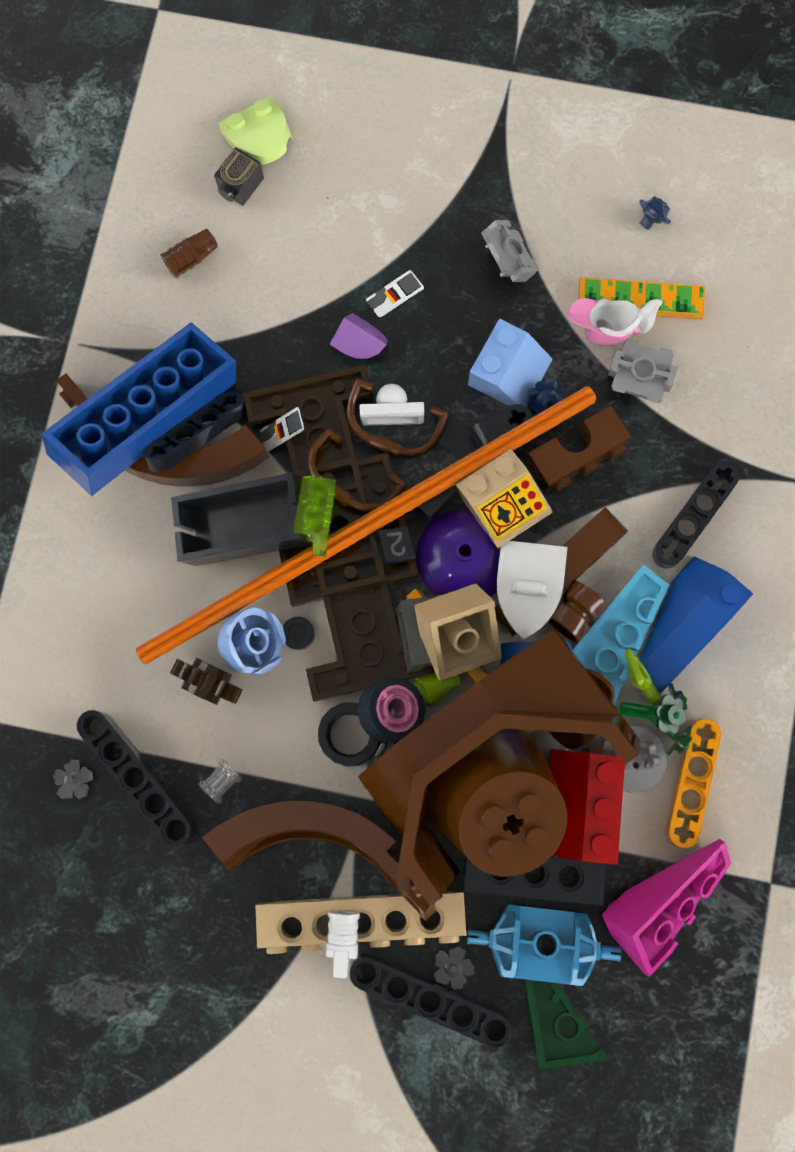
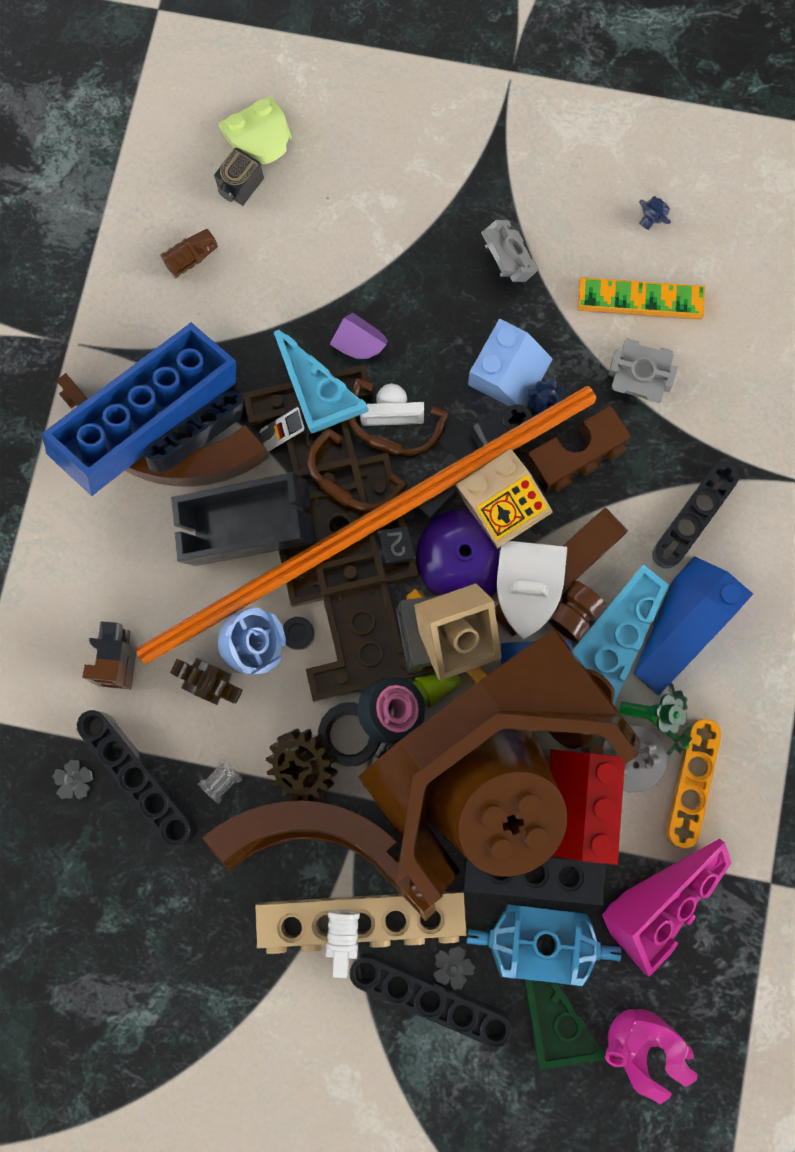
clear neon green bracket [294,475,336,557] -> none
sticker [366,270,424,317] -> none
white hair [568,298,662,346] -> none
lime hand [624,649,661,705] -> none
none -> hips [82,621,136,690]
none -> dark brown gear [266,728,338,801]
none -> medium azure wing [274,330,369,434]
none -> dark pink piece [605,1009,698,1105]

